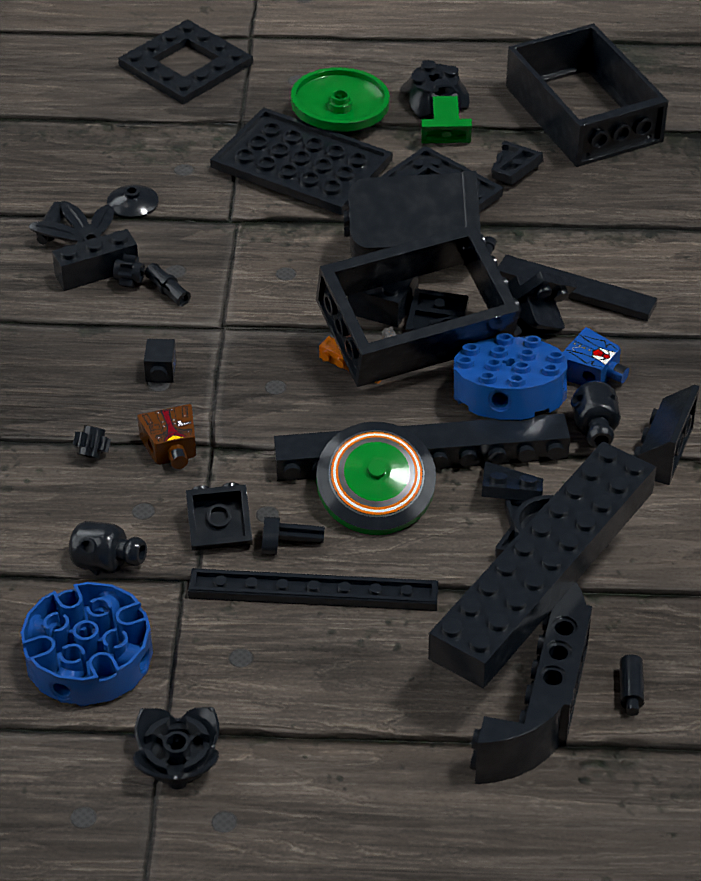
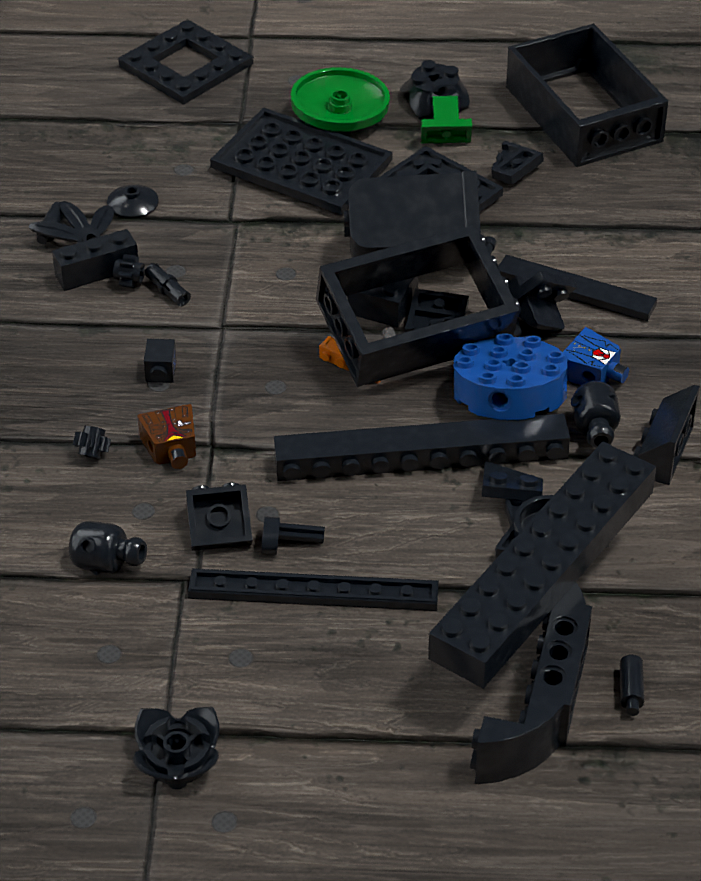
blue brick [21,582,153,706] -> none
dish [316,422,436,535] -> none

